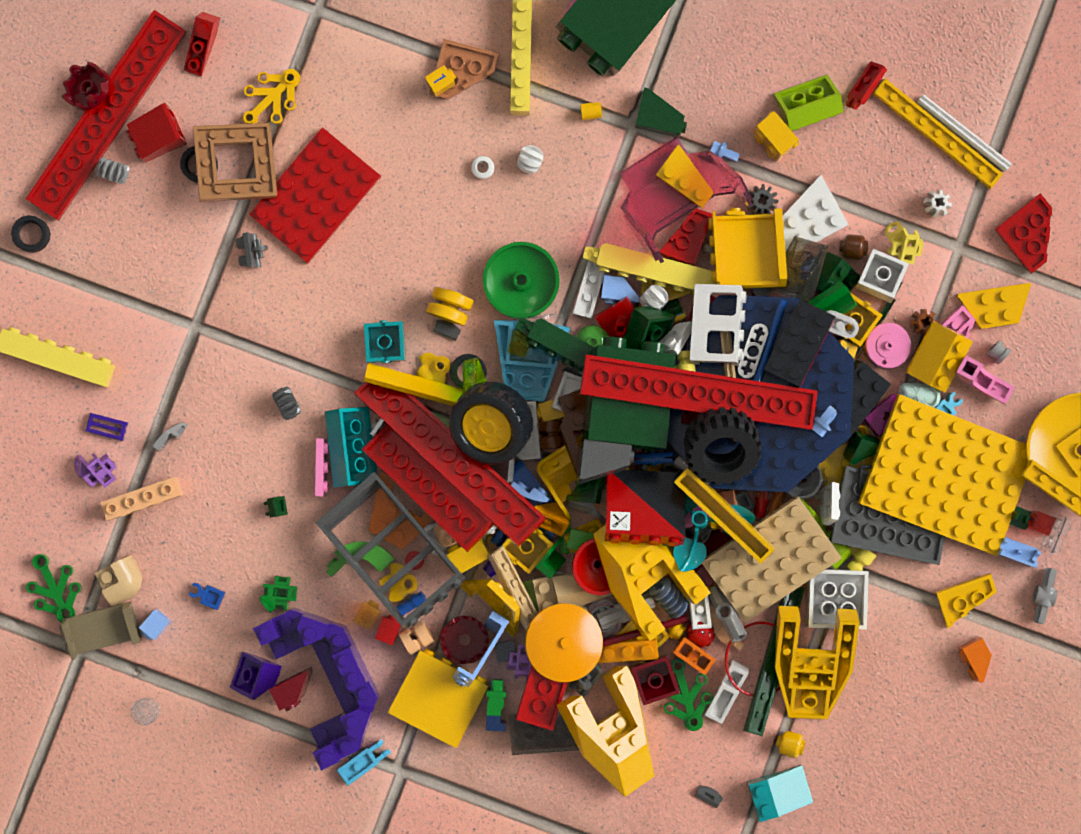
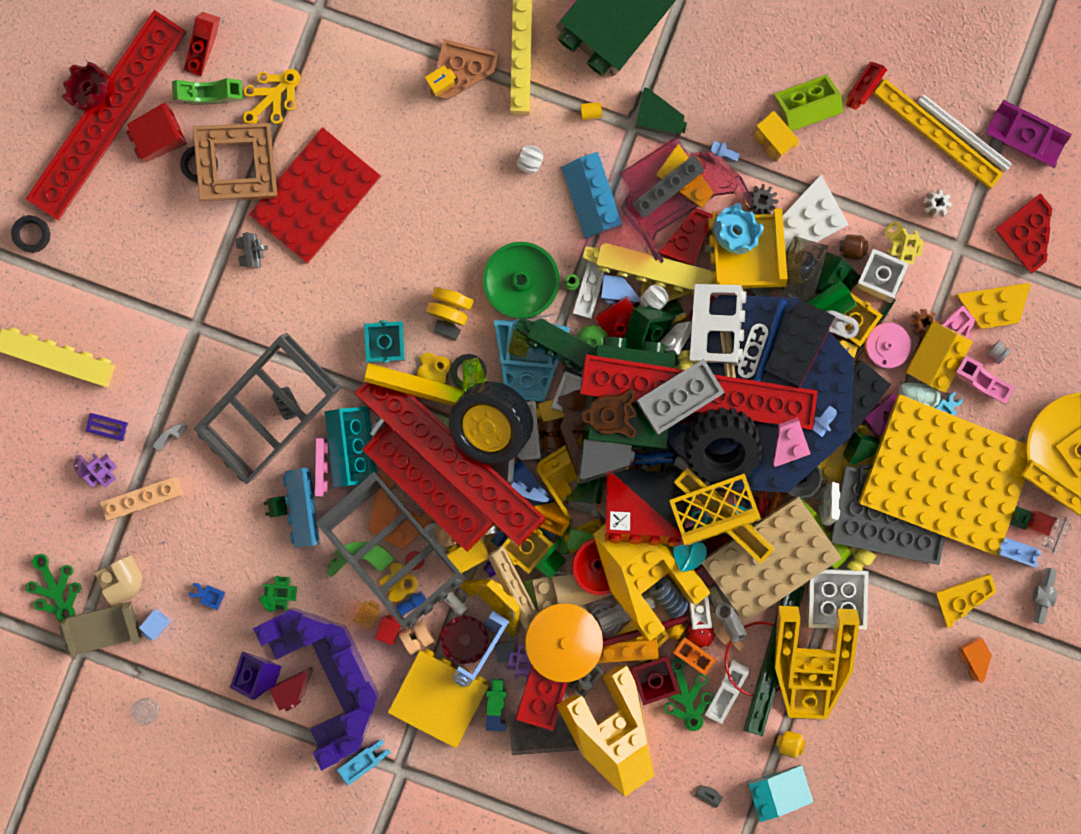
light grey gear [95,158,130,184] -> none
white piece [471,156,495,180] -> none
none -> bright green arch [172,78,243,105]
none -> dark grey window [194,333,341,484]
none -> dark azure slope [283,468,320,548]
none -> white pin [444,591,467,616]
none -> dark azure slope [561,152,622,239]
none -> bright green pin [564,274,580,290]
none -> reddish brown tile [581,388,637,438]
none -> dark grey brick [632,155,706,218]
none -> light grey plate [636,359,725,435]
none -> yellow fence [669,474,761,546]
none -> medium azure plate [713,203,764,254]
none -> bright pink wing [773,418,810,467]
none -> magenta piece [986,100,1072,168]

